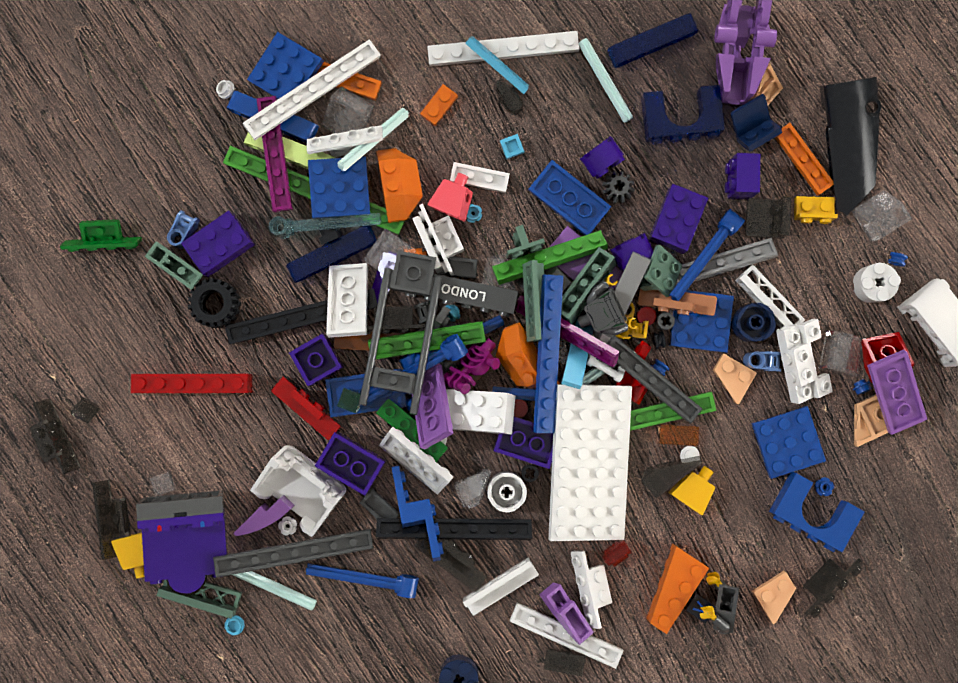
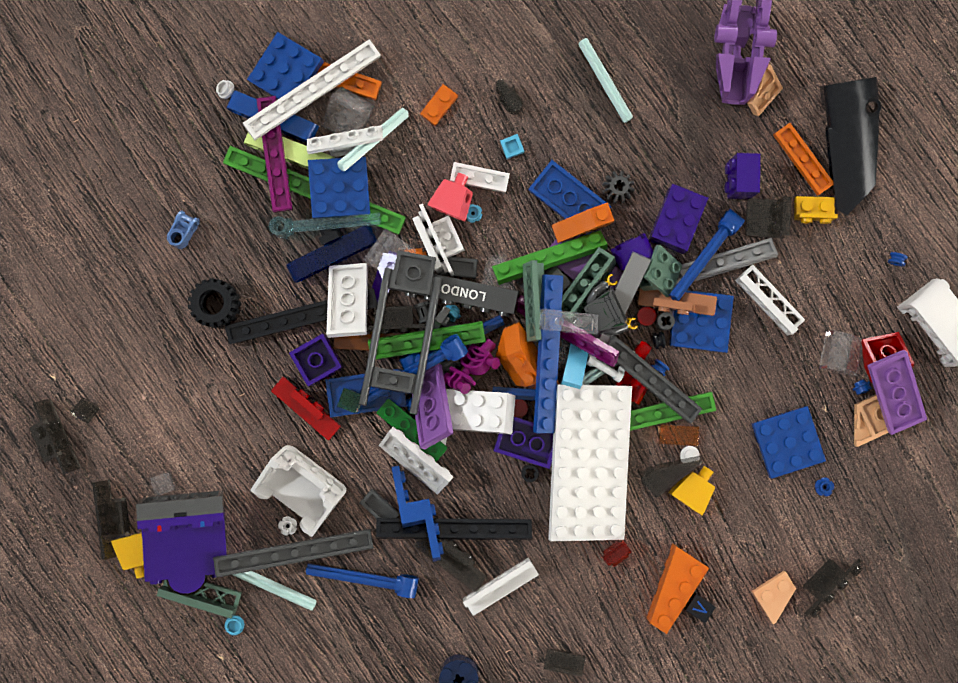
green bracket [60,219,142,252] -> none
red brick [131,374,252,393] -> none
sand green slope [144,241,203,290] -> none
dark purple brick [181,210,255,277] -> none
medium lavender slope [233,495,295,536] -> none
dark purple brick [315,431,387,496] -> none
orange wedge [376,148,423,223] -> none
white plate [427,31,579,67] -> none
clear slope [454,467,491,509] -> none
medium azure tile [465,36,529,94] -> none
white brick [487,471,527,512] -> none
sand green bracket [506,225,545,259] -> none
white tile [509,602,624,669] -> none
medium lavender slope [539,583,594,645] -> none
white bracket [571,551,612,629] -> none
dark purple brick [580,136,625,179] -> none
clear blue beam [607,13,699,68] -> none
yellow piece [616,302,649,340] -> none
clear blue arch [641,85,725,144] -> none
dark grey torso [700,572,739,634] -> none
light nougat wing [713,353,757,405] -> none
dark blue bracket [730,94,782,152] -> none
dark blue brick [731,303,776,343] -> none
medium blue piece [743,351,782,372] -> none
blue arch [769,472,864,553] -> none
white bracket [776,319,833,404] -> none
clear slope [852,190,913,242] -> none
white brick [853,263,901,303] -> none
none -> clear tile [539,309,599,335]
none -> orange slope [551,202,614,243]

